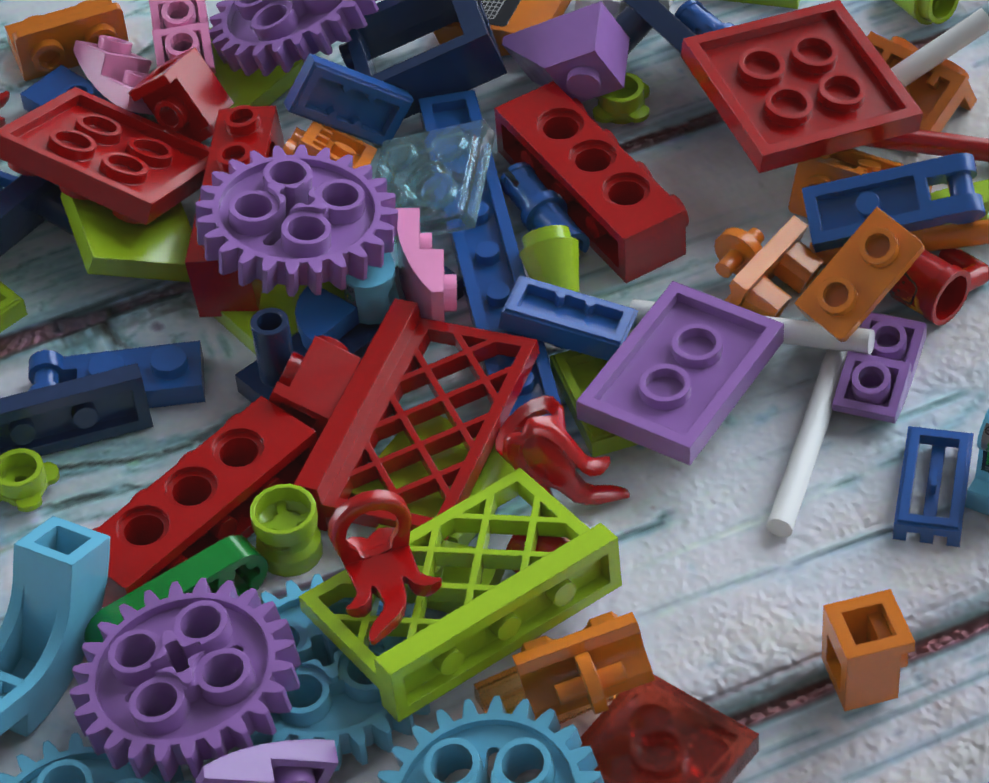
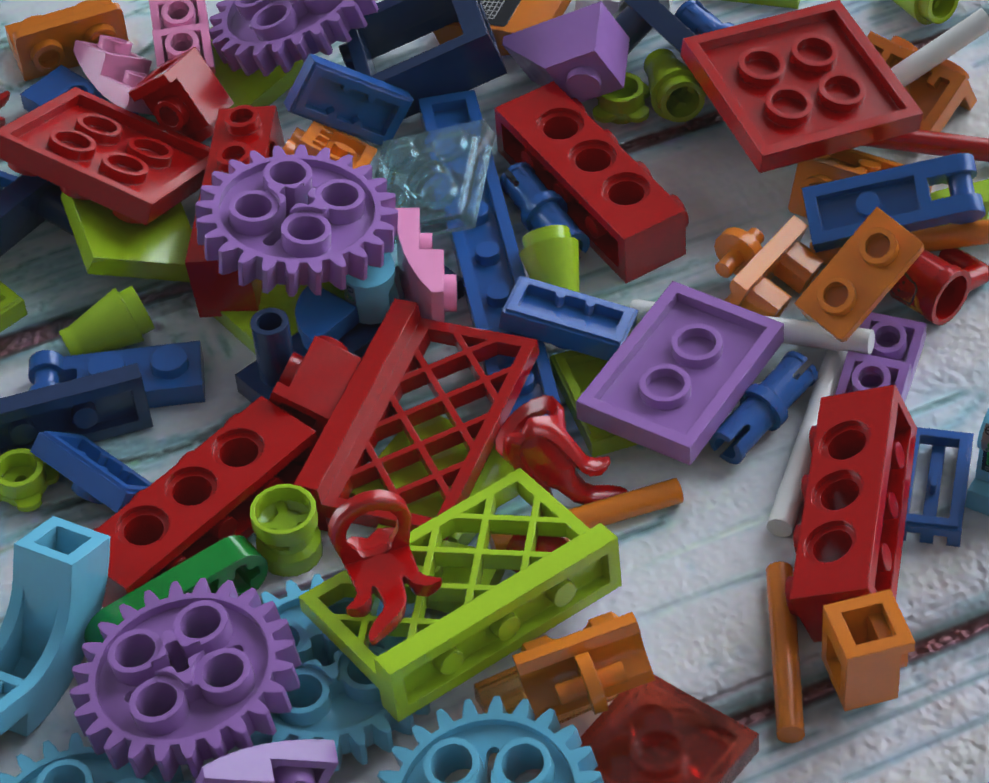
none -> blue plate [30,431,152,513]
none -> lime cone [58,285,155,355]
none -> orange bar [489,478,684,550]
none -> lime cone [644,49,706,123]
none -> blue pin [709,351,818,464]
none -> orange bar [766,561,805,743]
none -> red brick [785,385,917,642]

